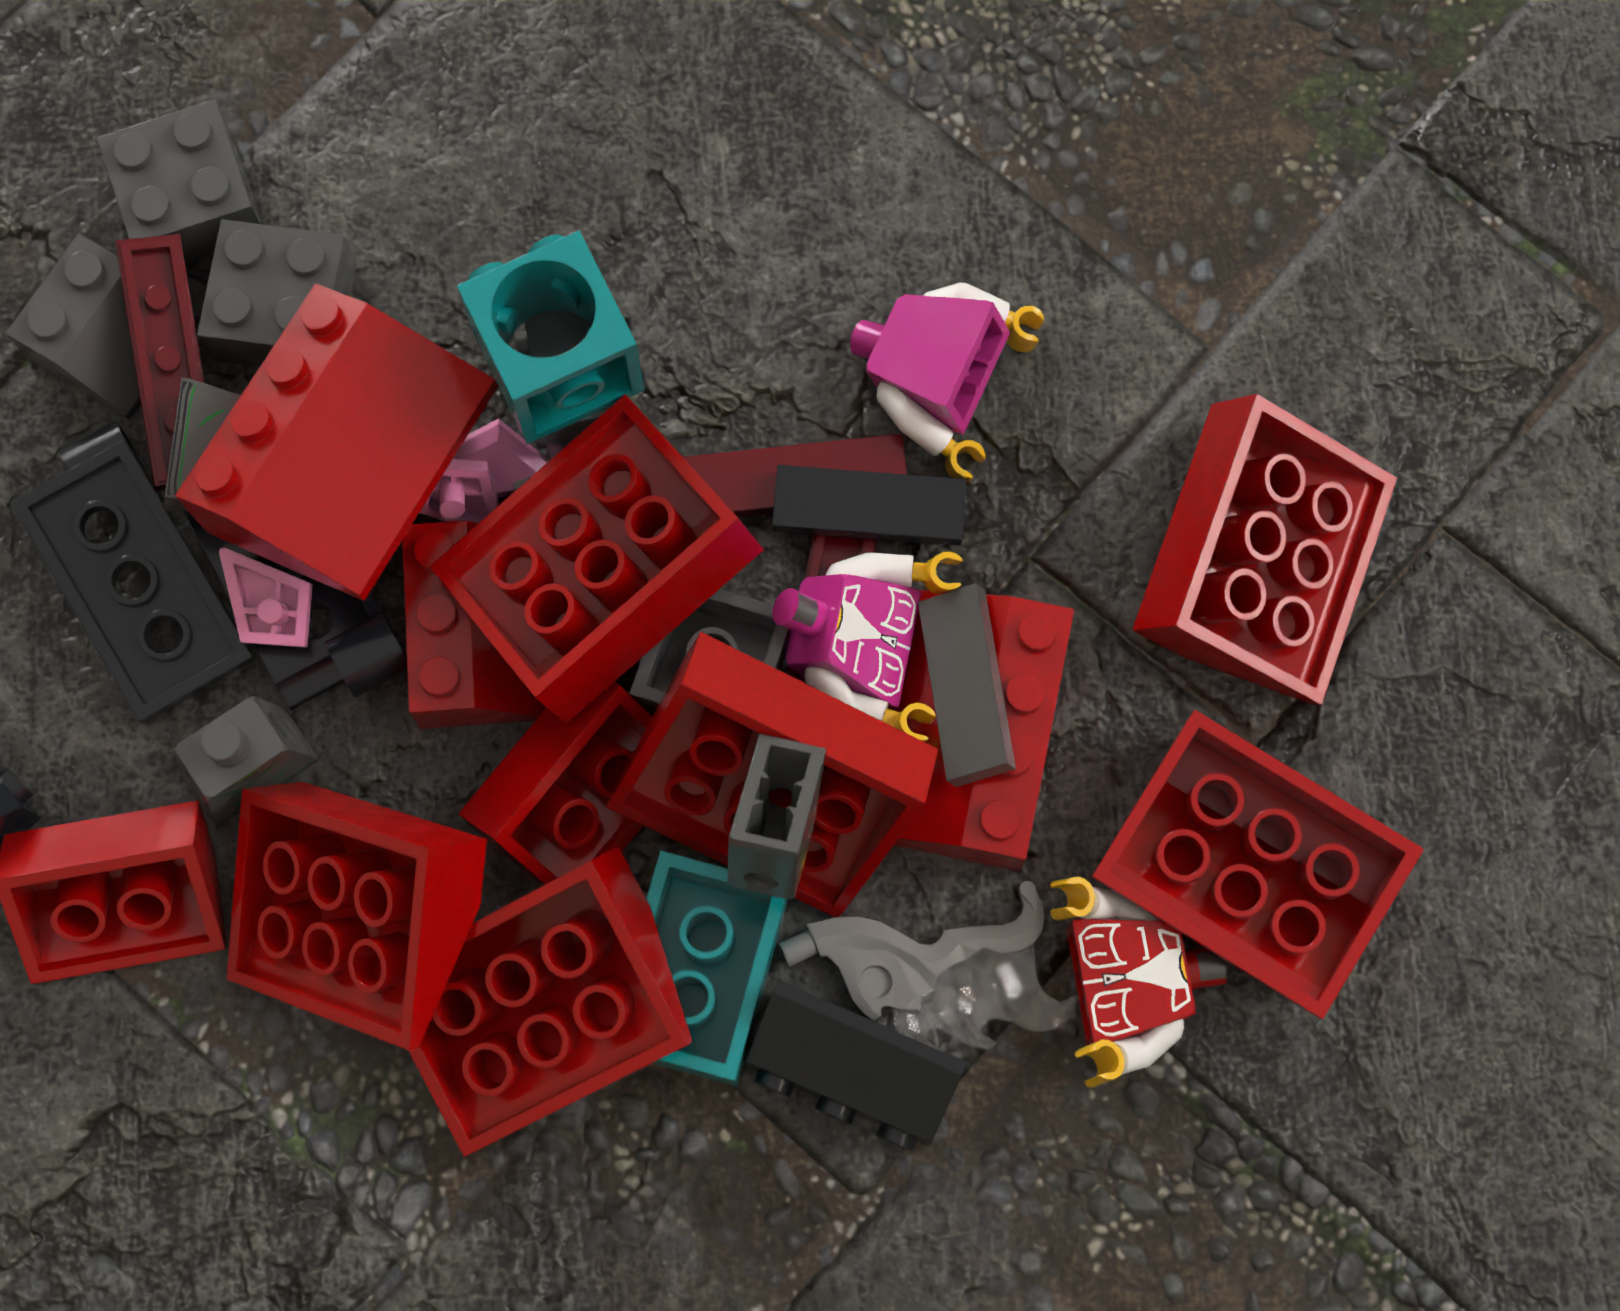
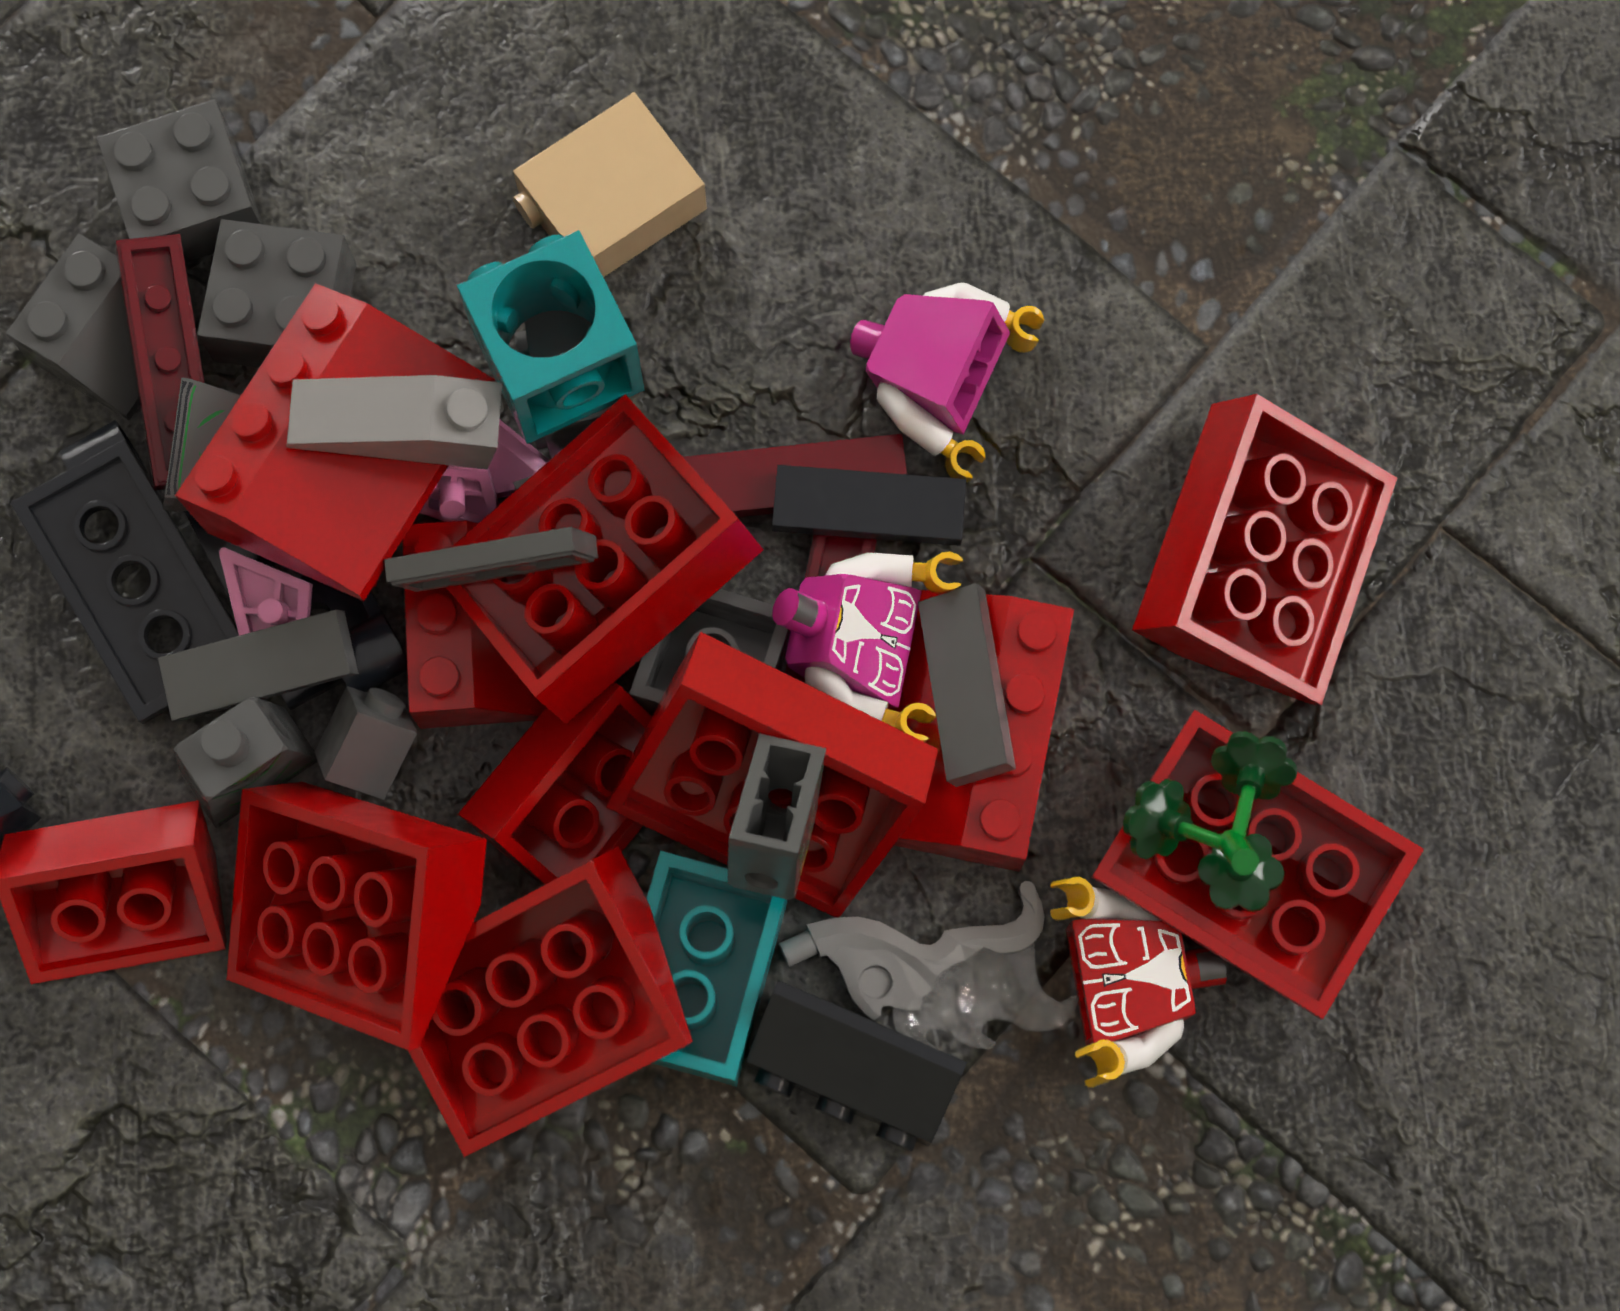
none -> dark grey tile [158,610,359,721]
none -> light grey slope [286,375,502,470]
none -> dark grey brick [314,686,417,800]
none -> dark grey tile [384,527,598,592]
none -> tan brick [513,92,707,277]
none -> dark green plant [1123,731,1297,912]

